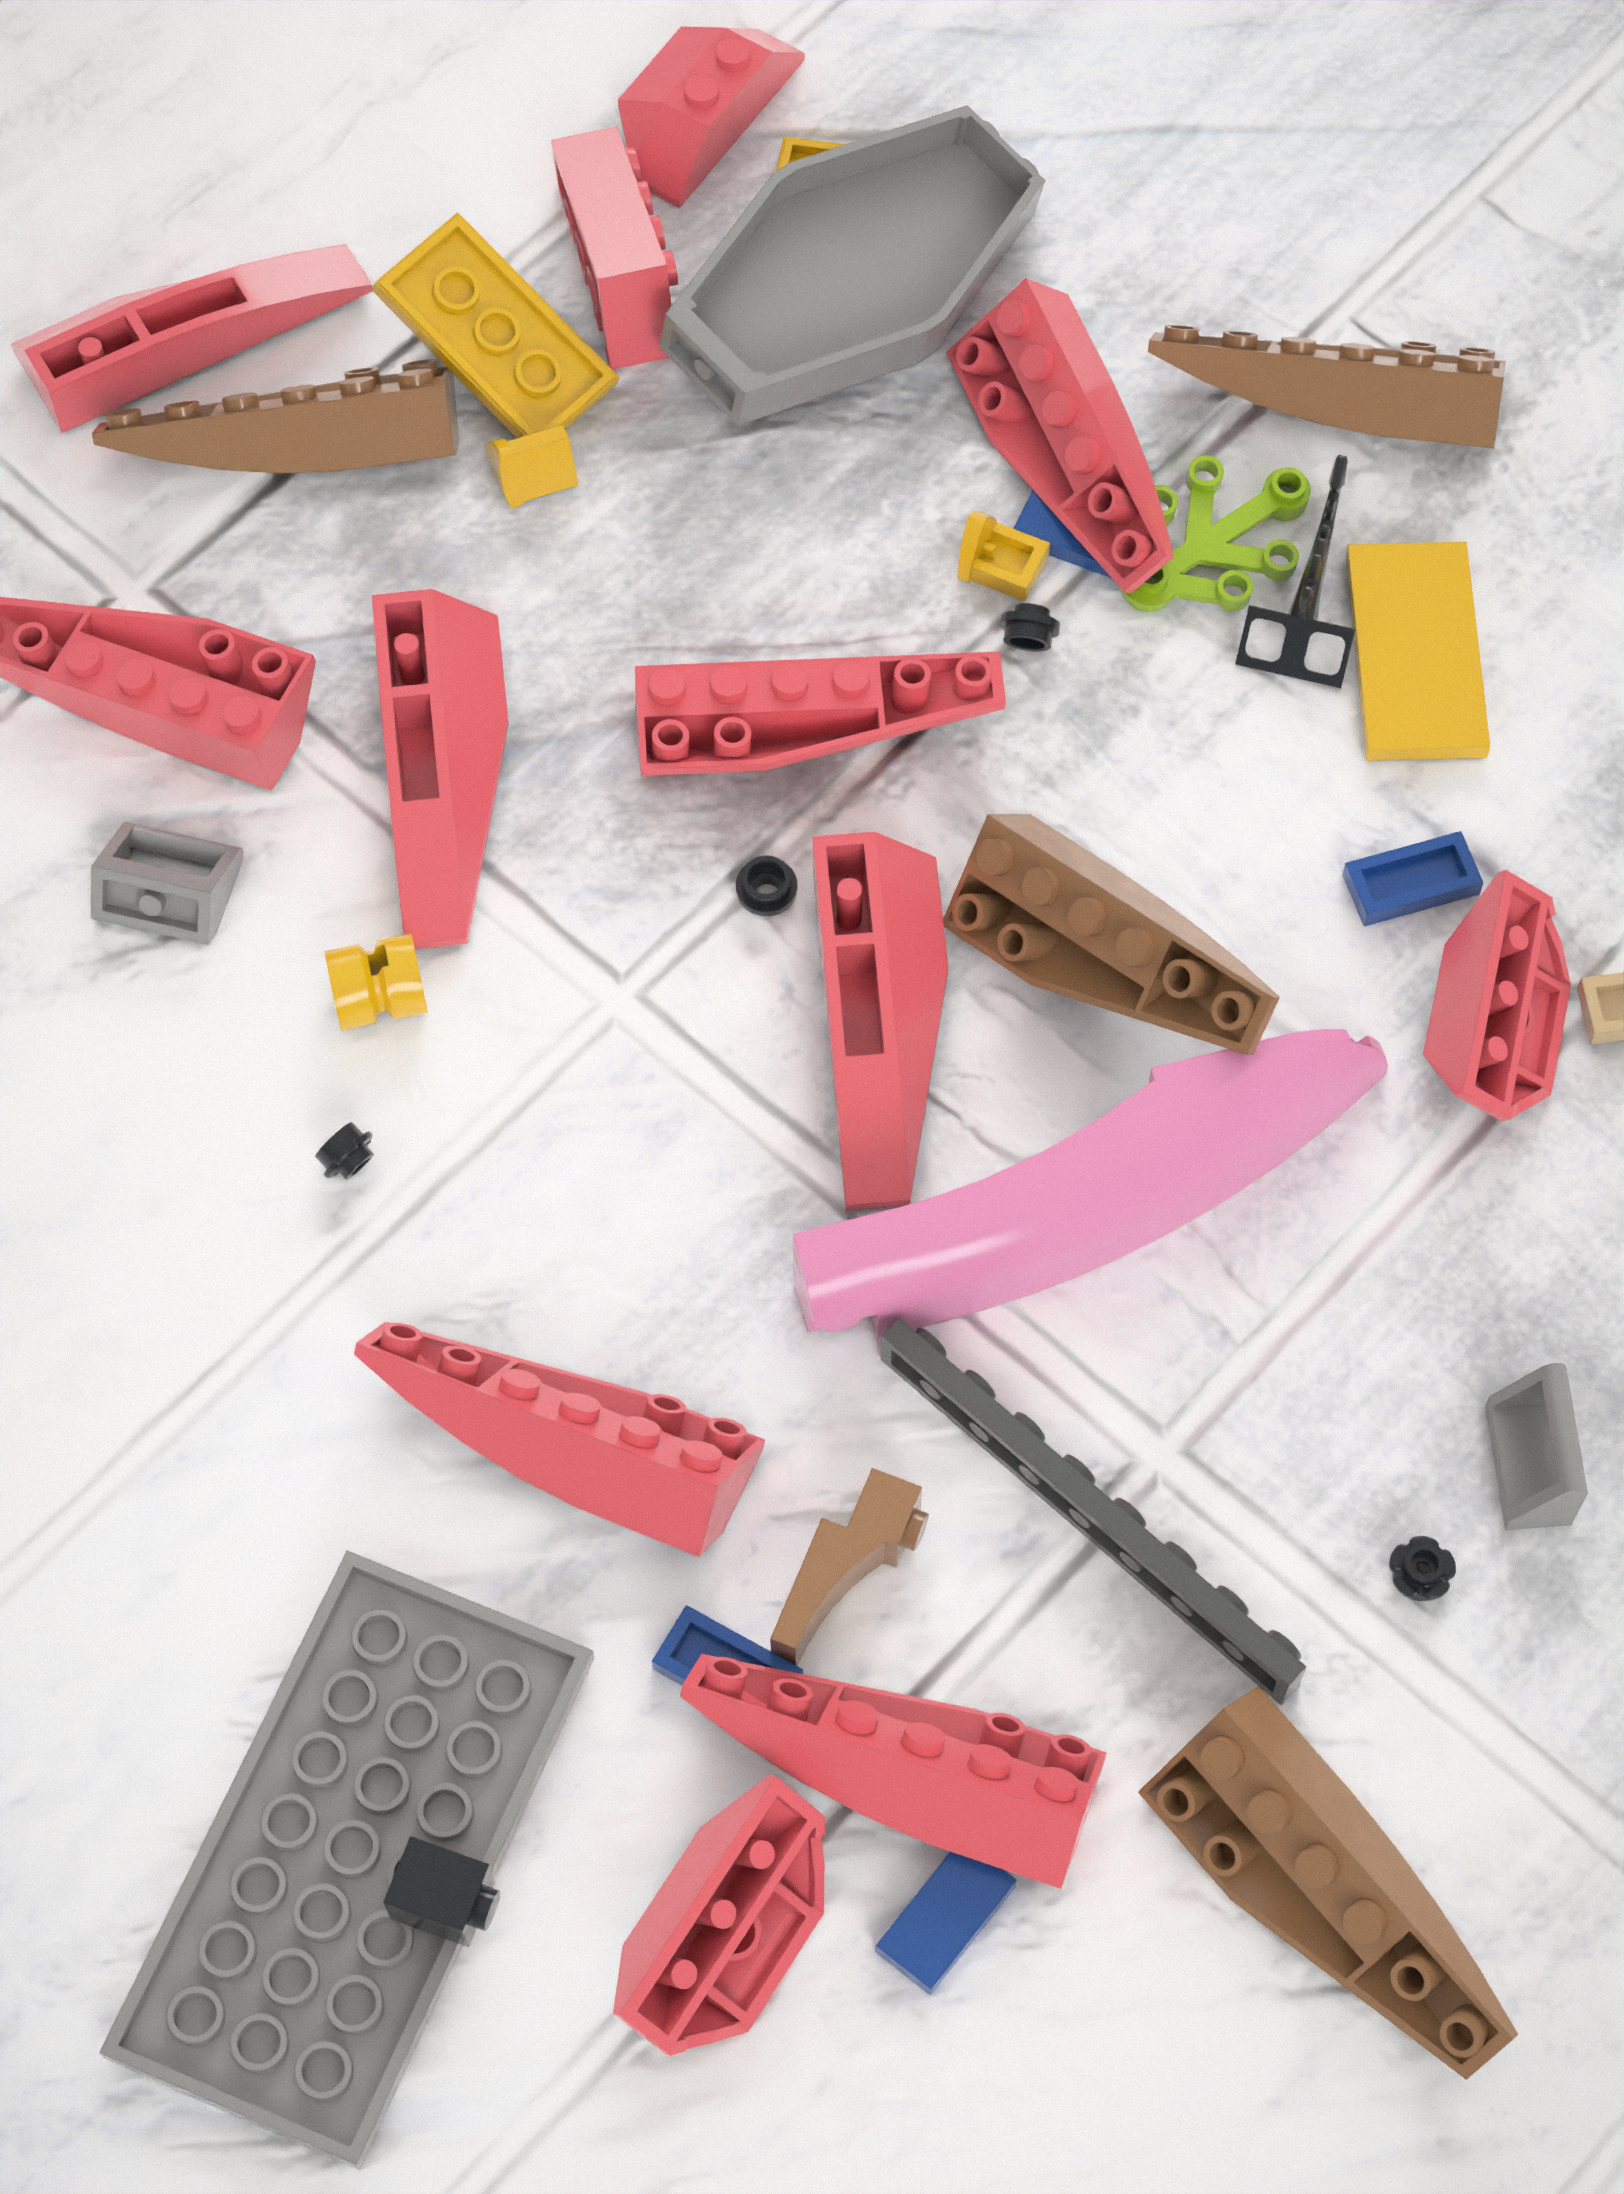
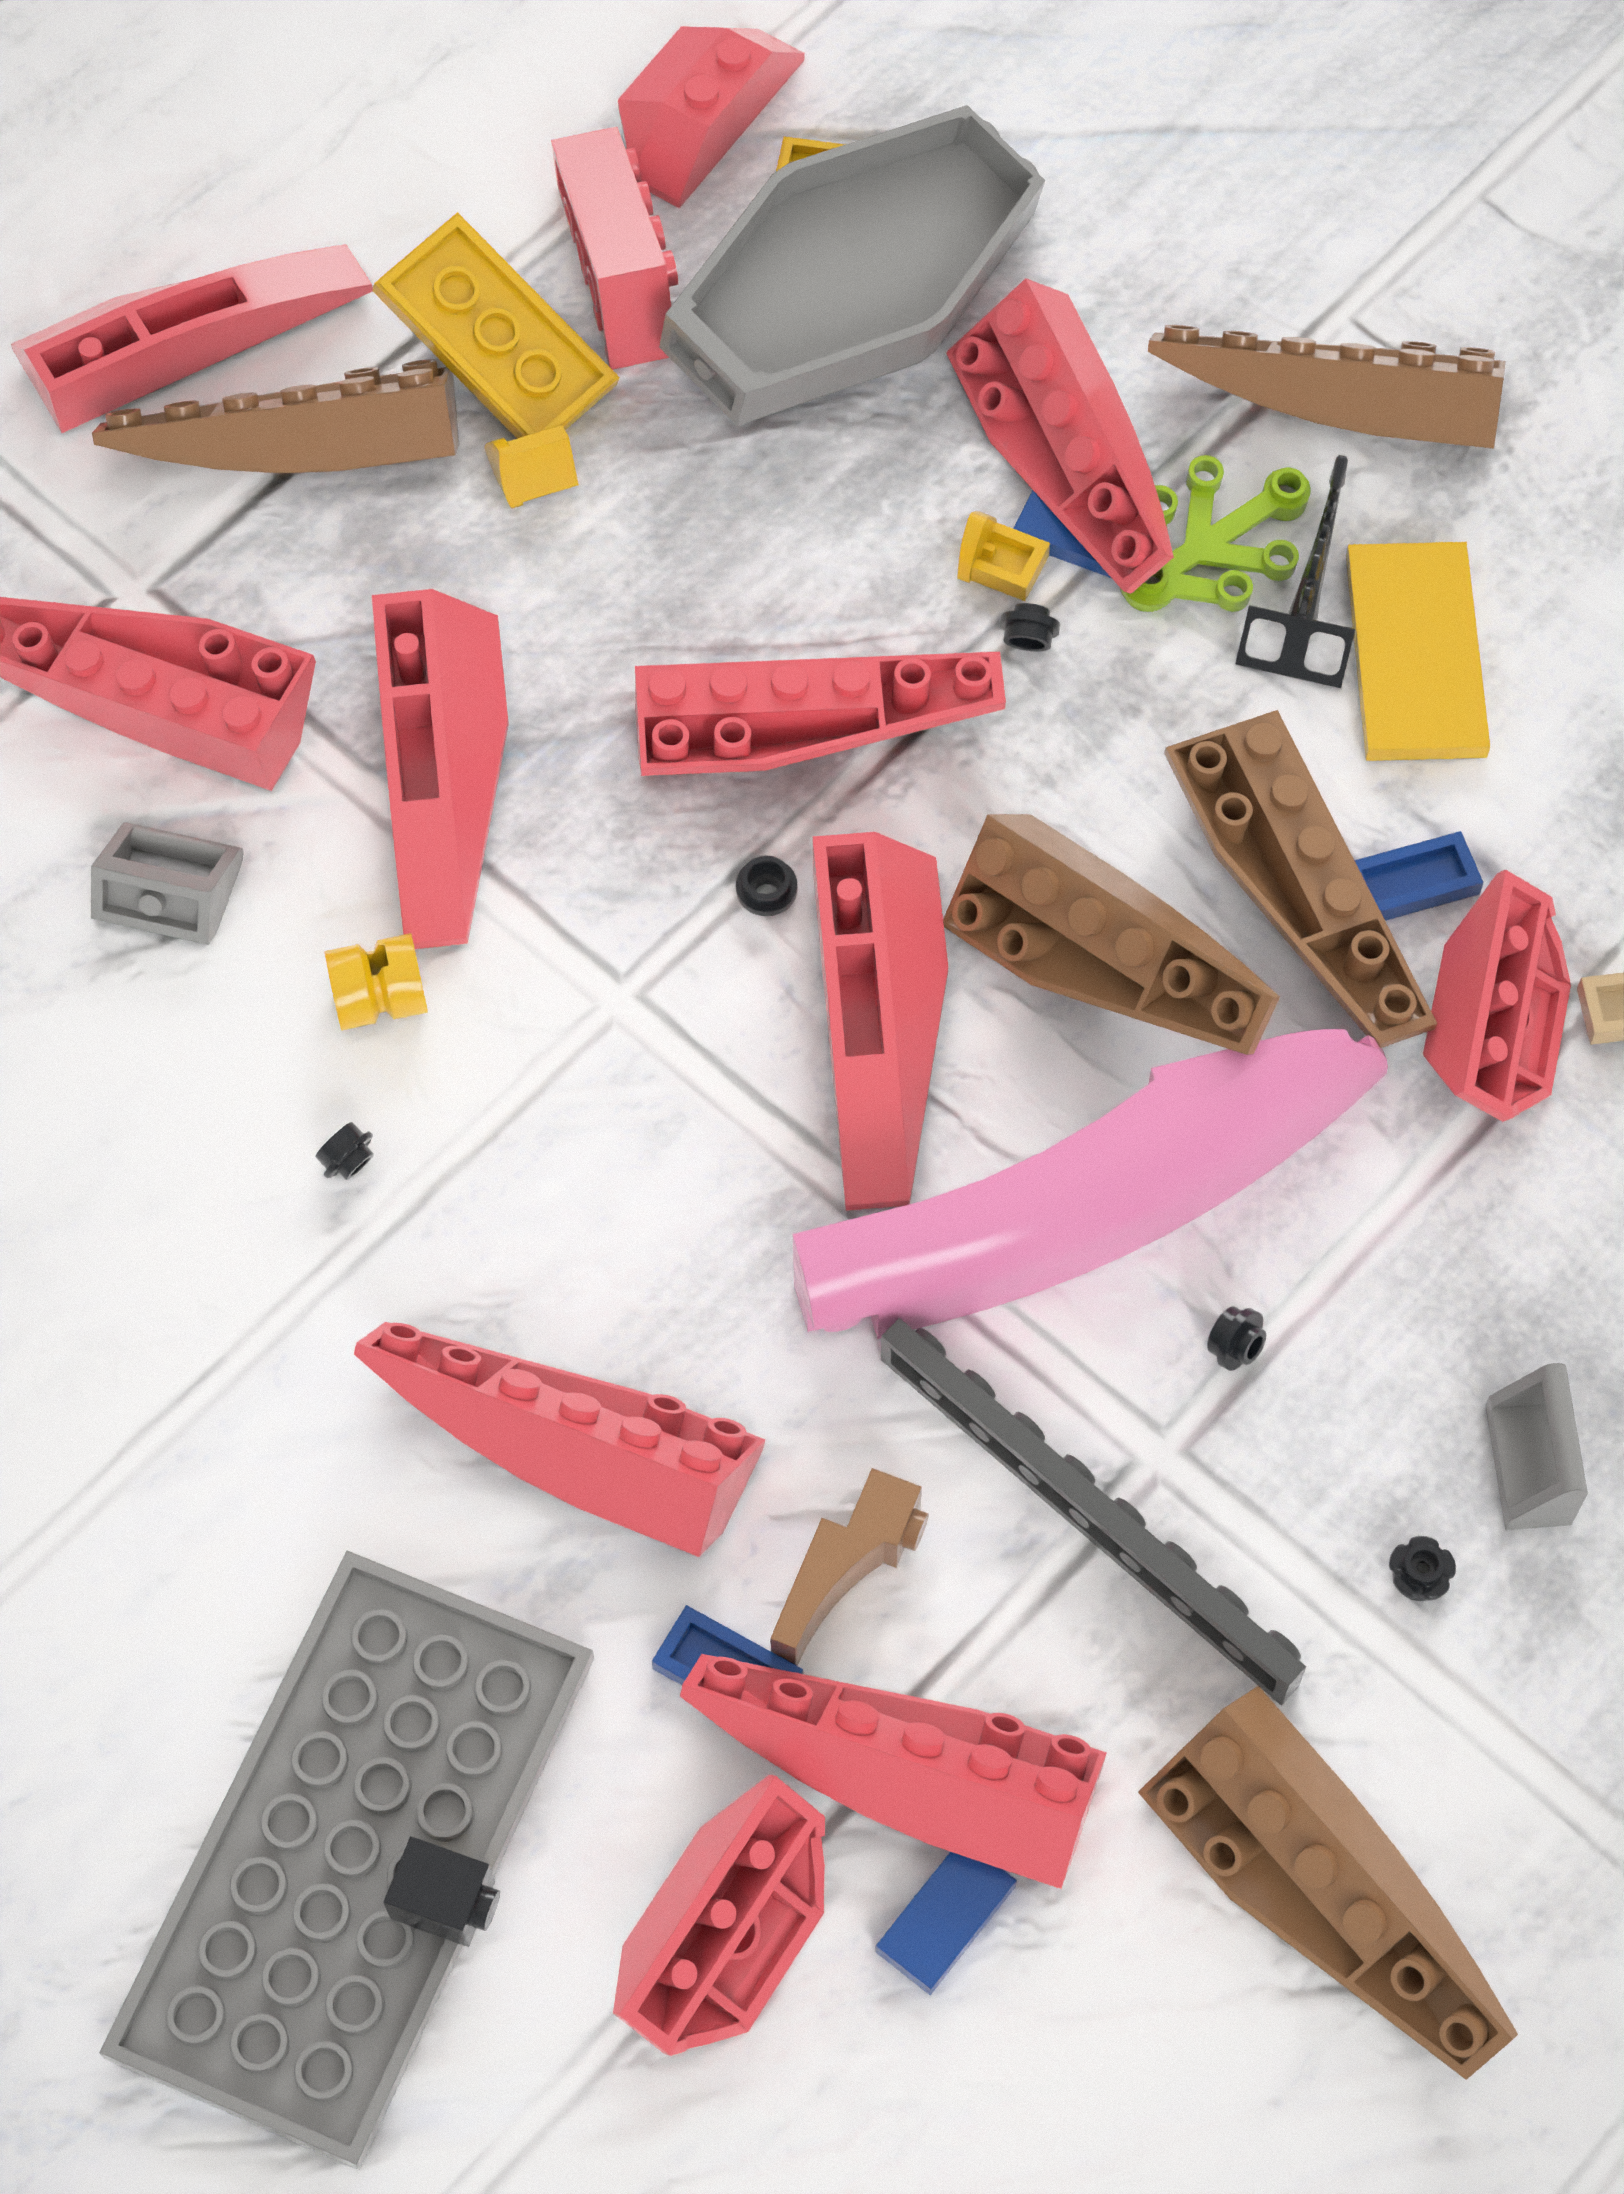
none -> medium nougat wedge [1164,710,1437,1048]
none -> black plate [1207,1306,1267,1371]

